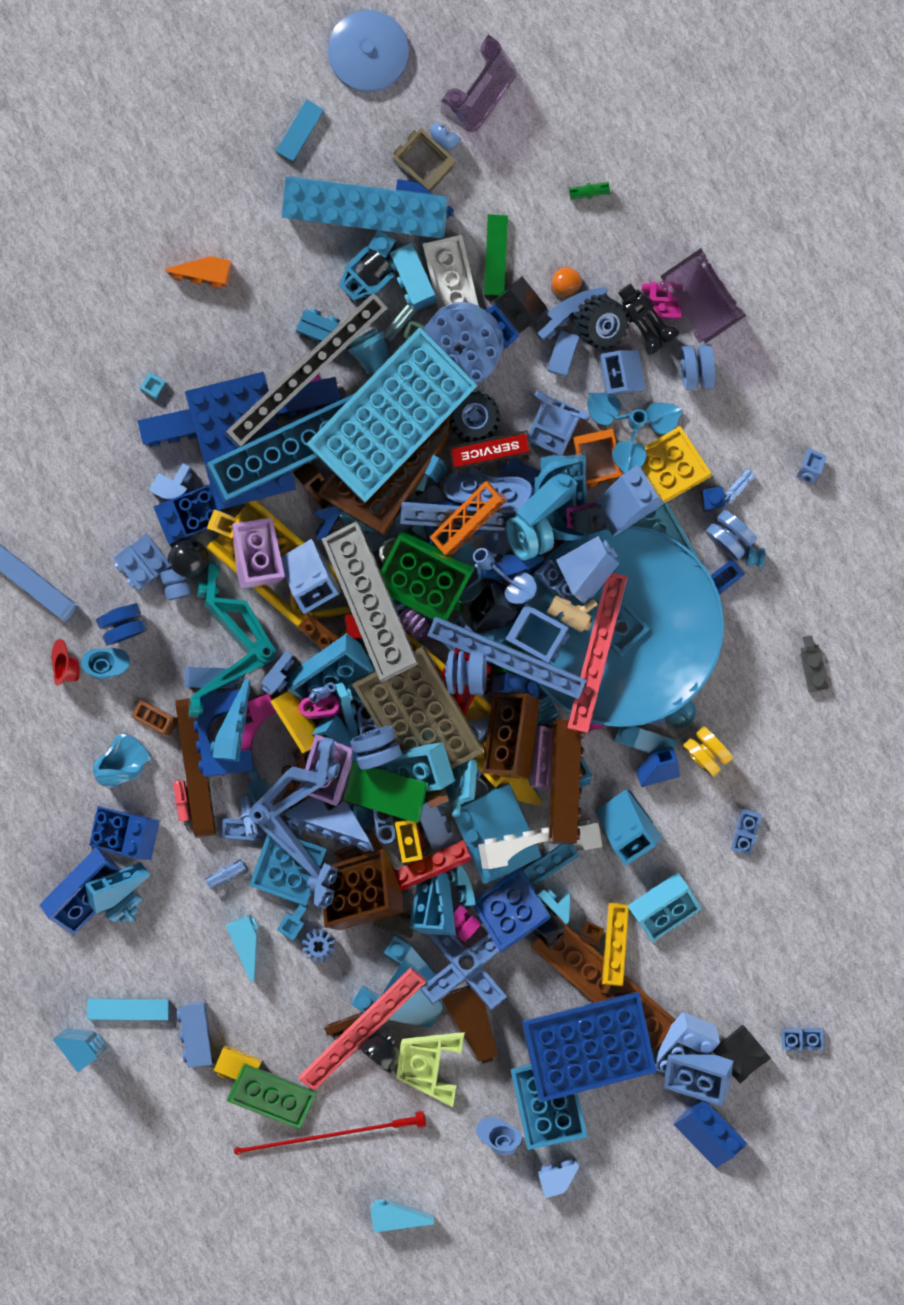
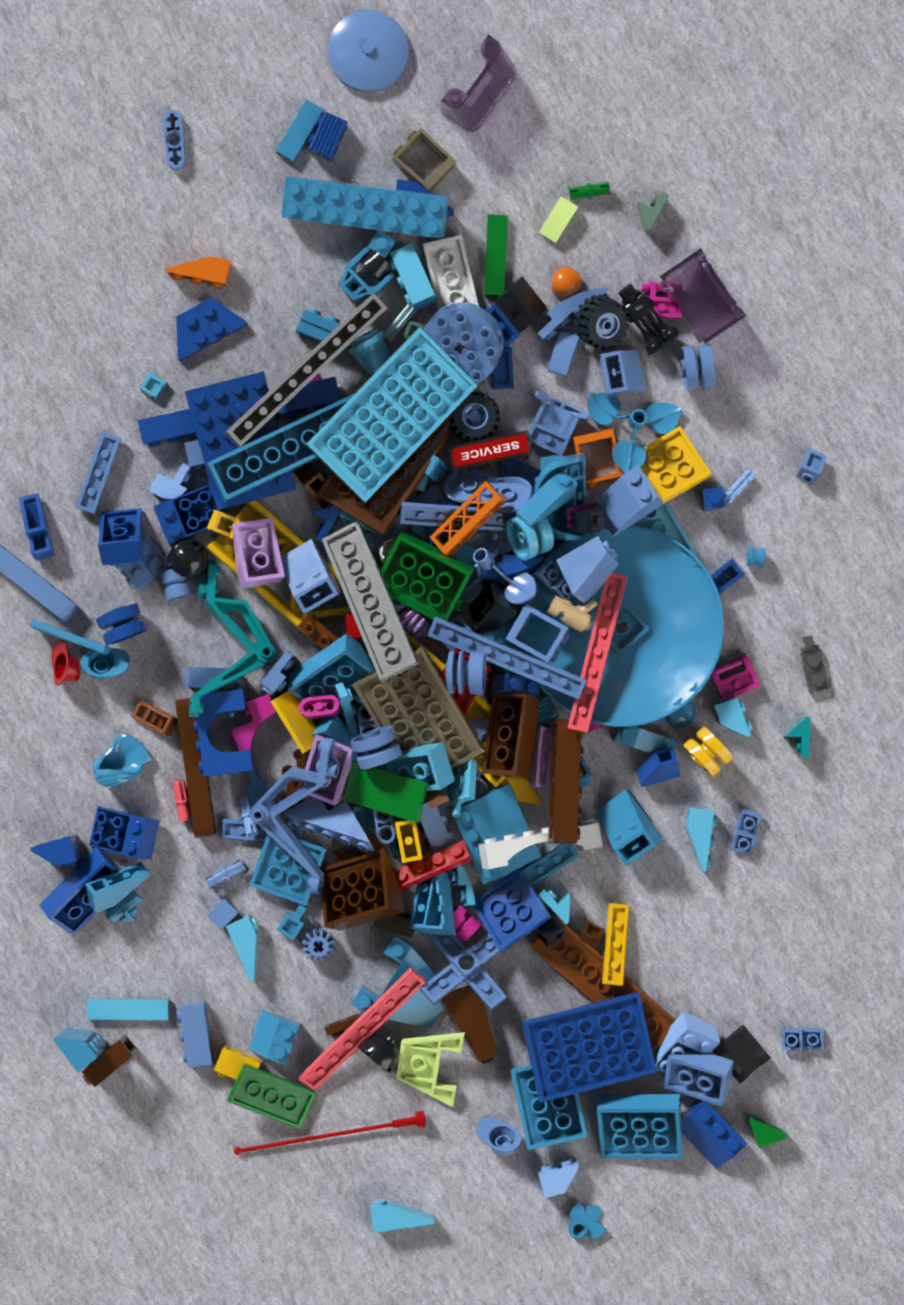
dark azure wedge [210,679,251,762] -> none
medium blue arm [309,682,336,703] -> none
medium blue slope [314,863,339,909] -> none
medium blue hair [430,121,462,150] -> none
medium azure slope [628,872,702,943] -> none
medium blue wheel [705,510,757,560] -> none
none -> blue slope [19,493,55,561]
none -> dark azure tile [30,619,111,655]
none -> blue slope [30,834,83,868]
none -> medium blue plate [75,432,122,515]
none -> reddish brown window [82,1034,138,1088]
none -> blue slope [98,508,144,566]
none -> medium blue beam [163,110,186,170]
none -> blue wing [176,297,248,362]
none -> medium blue brick [185,440,205,471]
none -> medium blue panel [207,897,238,930]
none -> dark azure slope [249,1010,300,1065]
none -> blue brick [307,112,348,162]
none -> dark azure plate [389,839,401,859]
none -> blue tile [493,348,514,390]
none -> yellowish green slope [539,196,579,243]
none -> dark azure plate [568,1202,606,1239]
none -> dark azure slope [597,1094,683,1159]
none -> sand green slope [637,191,669,234]
none -> medium azure slope [685,807,717,872]
none -> dark pink plate [711,653,760,702]
none -> medium azure slope [712,697,752,737]
none -> green slope [747,1114,788,1148]
none -> teal slope [783,717,810,758]

